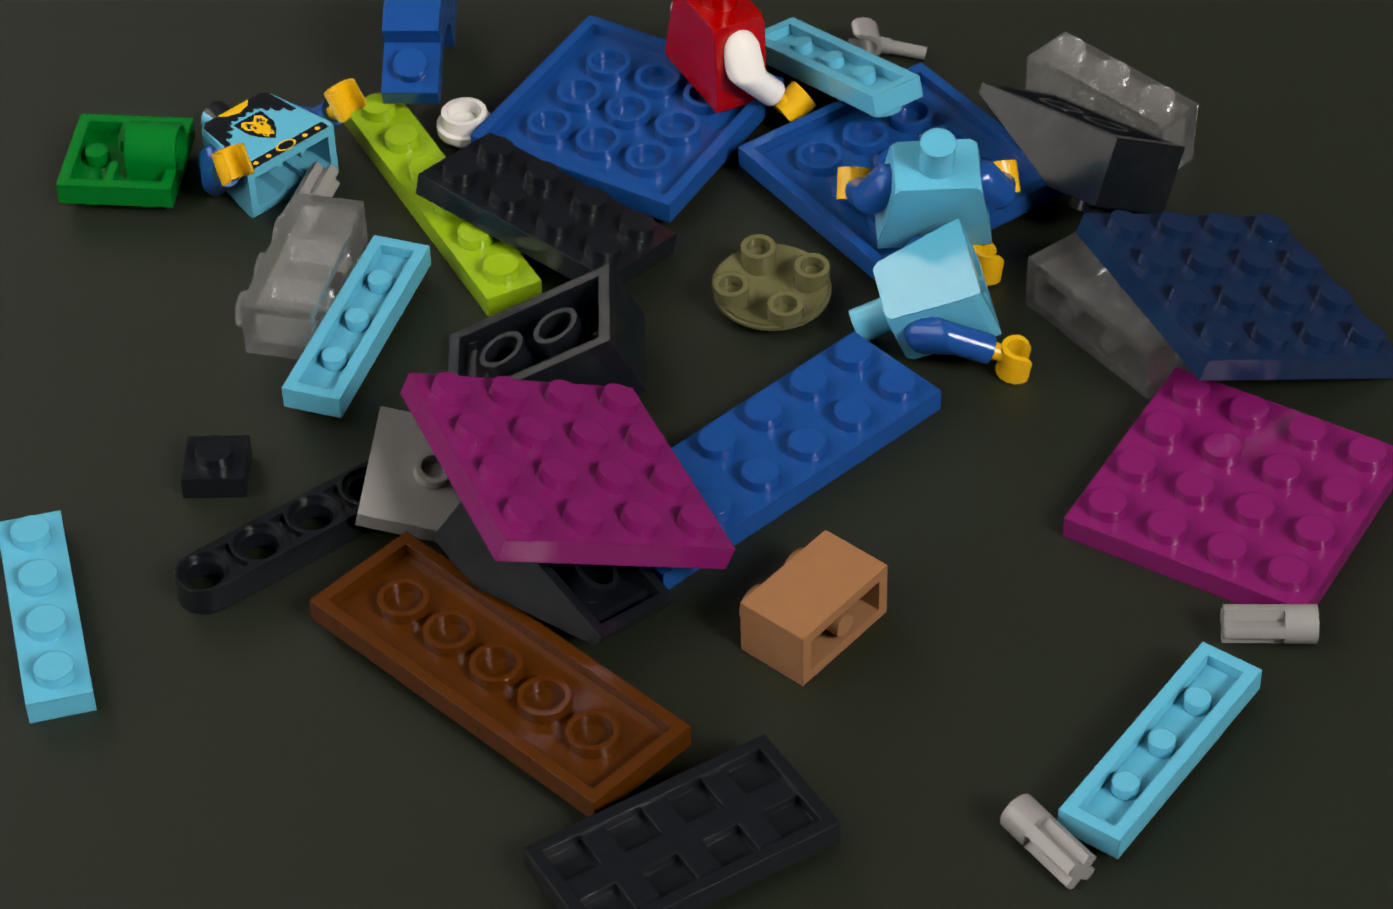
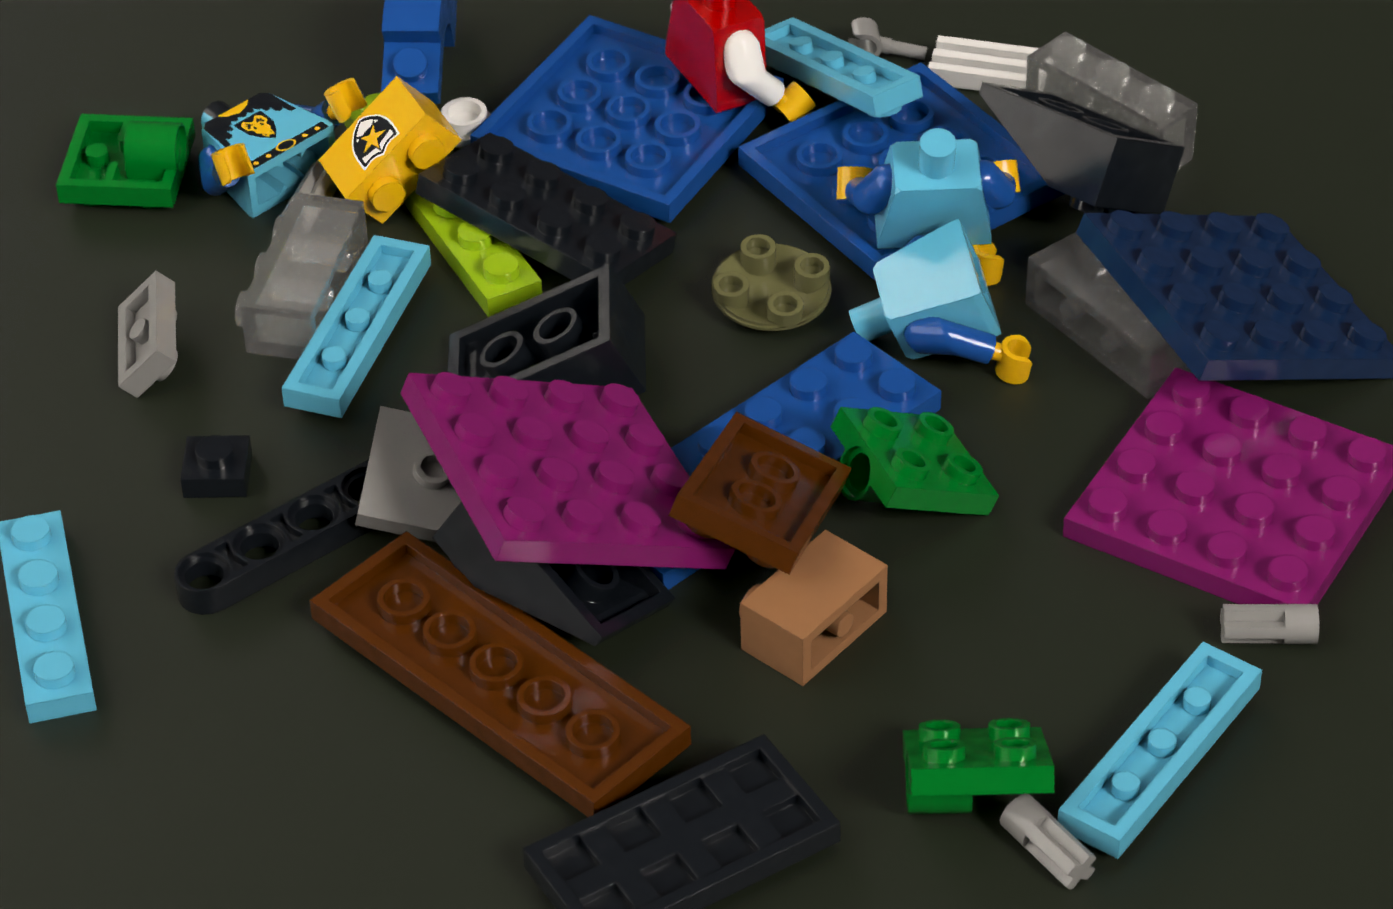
none -> light grey plate [118,271,178,398]
none -> yellow brick [318,76,462,224]
none -> reddish brown plate [669,412,852,575]
none -> green plate [830,407,999,516]
none -> green plate [903,718,1054,814]
none -> white tile [928,35,1049,91]

